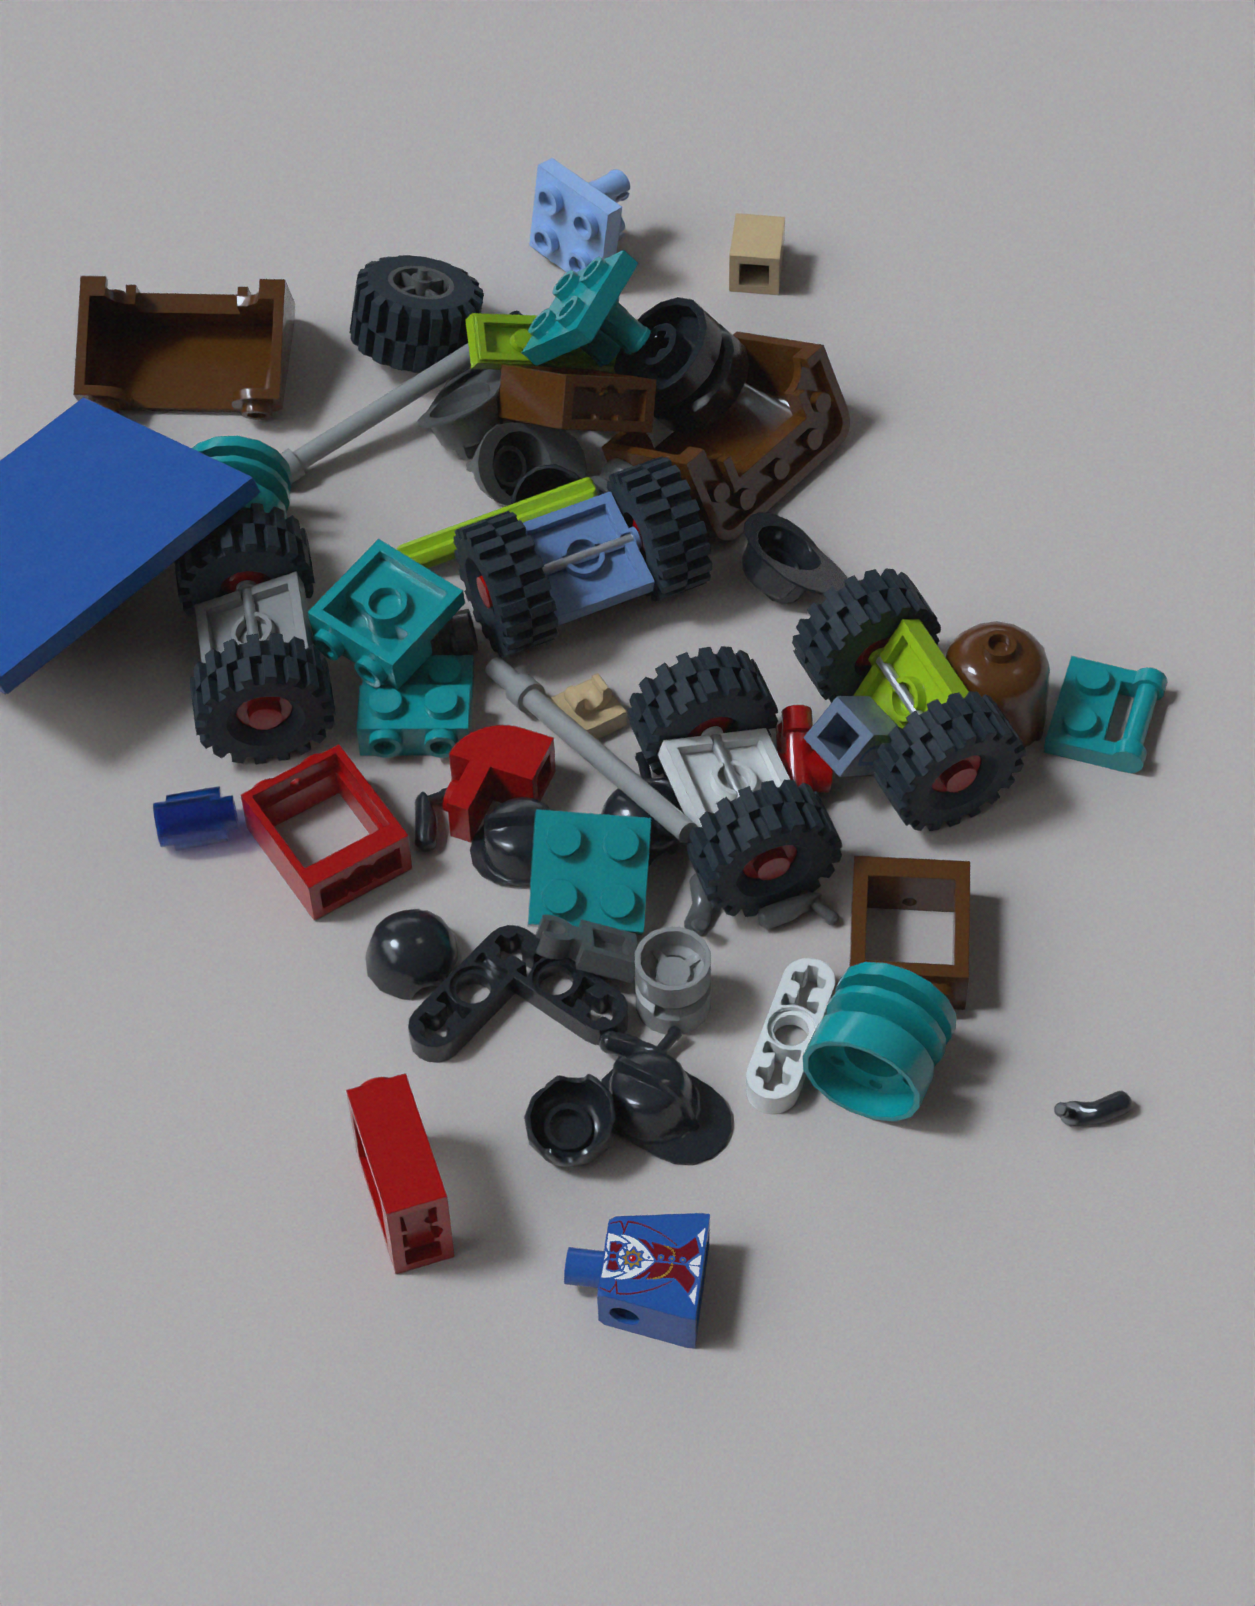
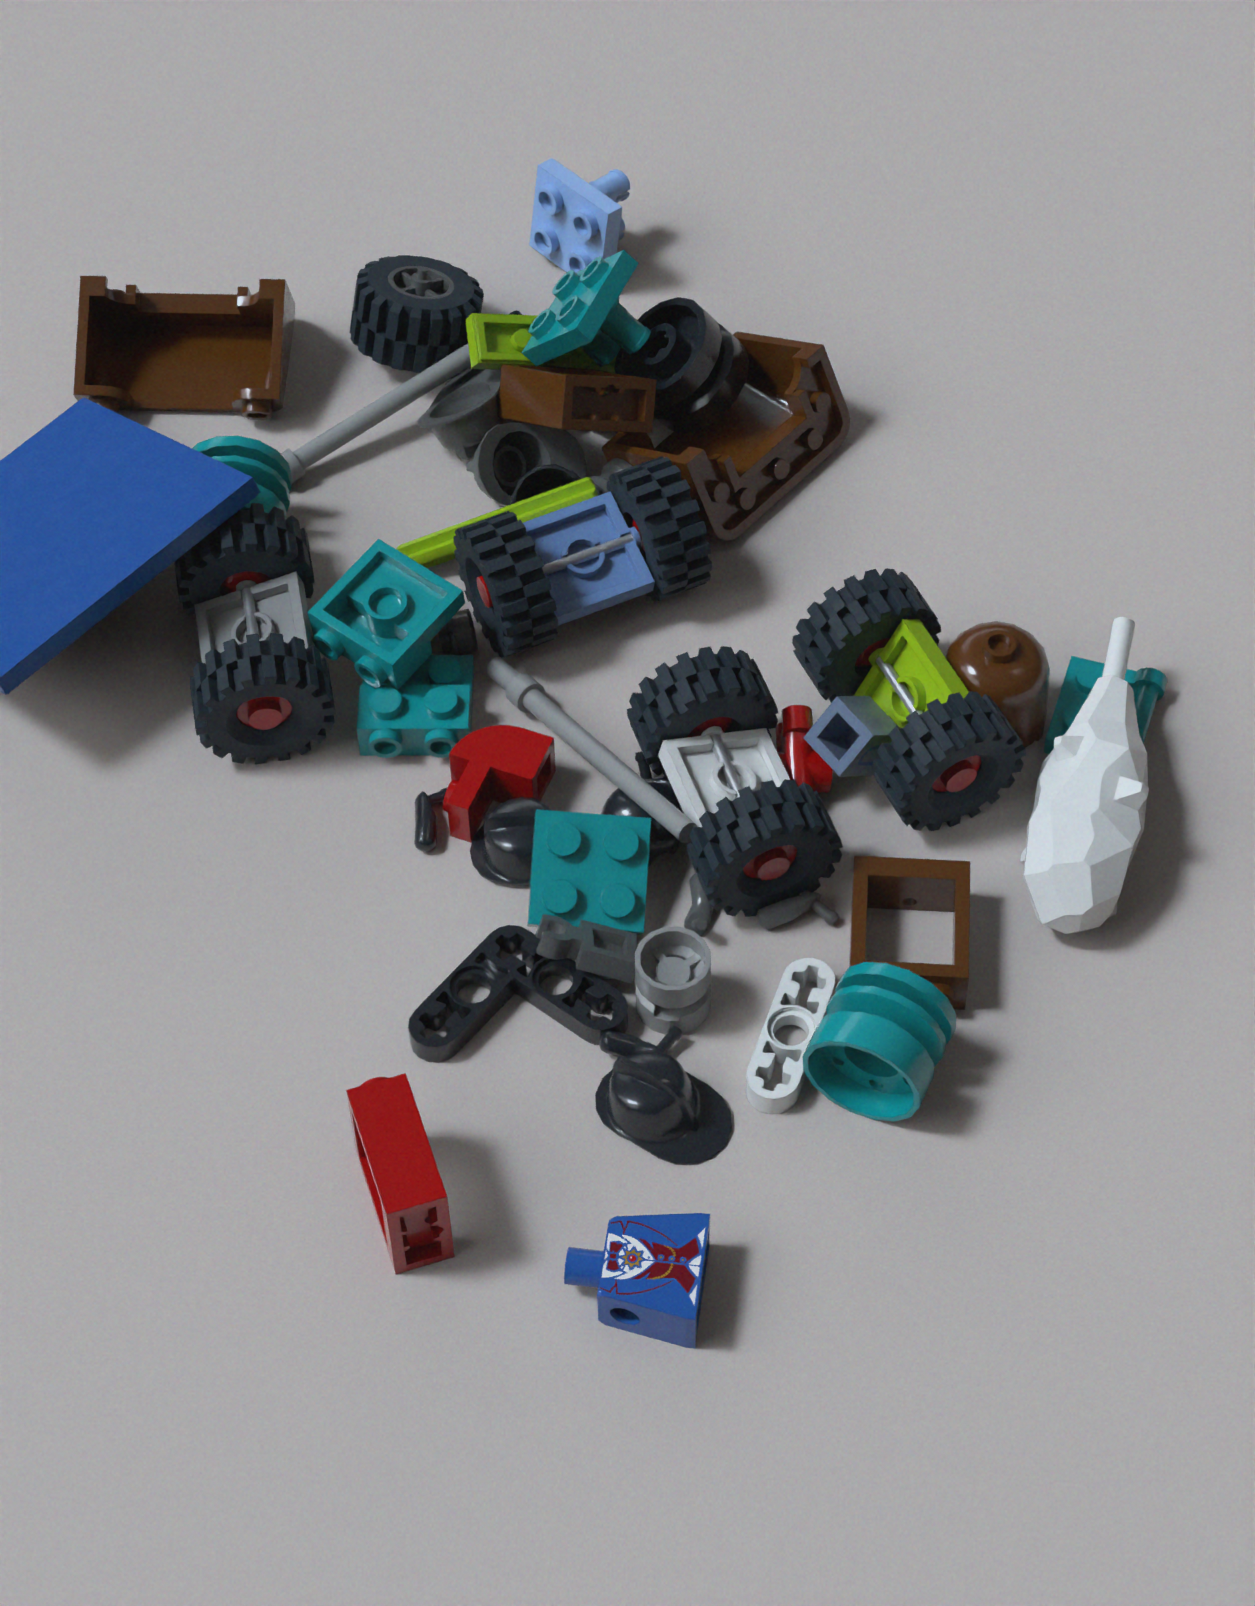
clear blue brick [153,786,239,851] -> none
red window [241,744,412,921] -> none
black hair [365,908,458,1000] -> none
black hair [524,1074,618,1167] -> none
tan tile [551,673,627,739] -> none
tan brick [729,213,785,295] -> none
black piece [742,512,847,604] -> none
black piece [1054,1090,1132,1126] -> none
none -> white piece [1020,617,1149,934]

